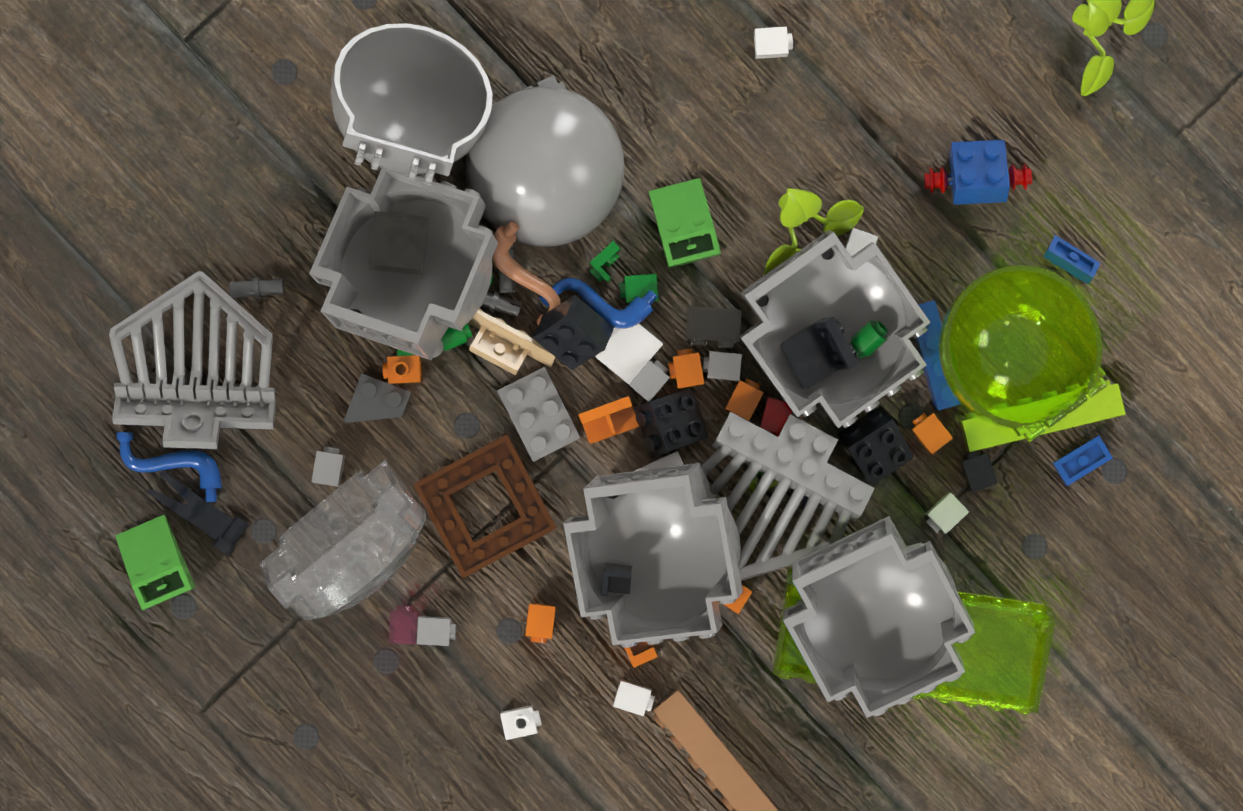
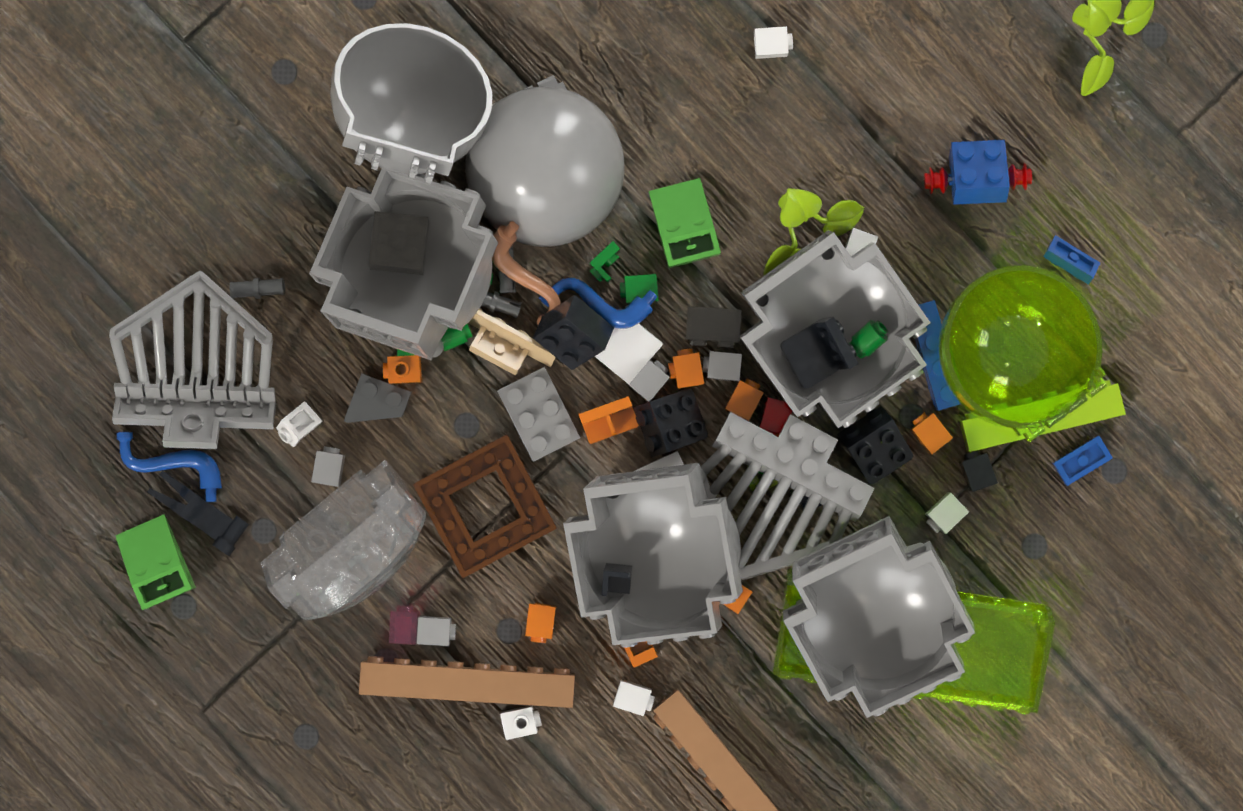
none -> white bracket [276,401,322,447]
none -> medium nougat brick [359,656,575,708]

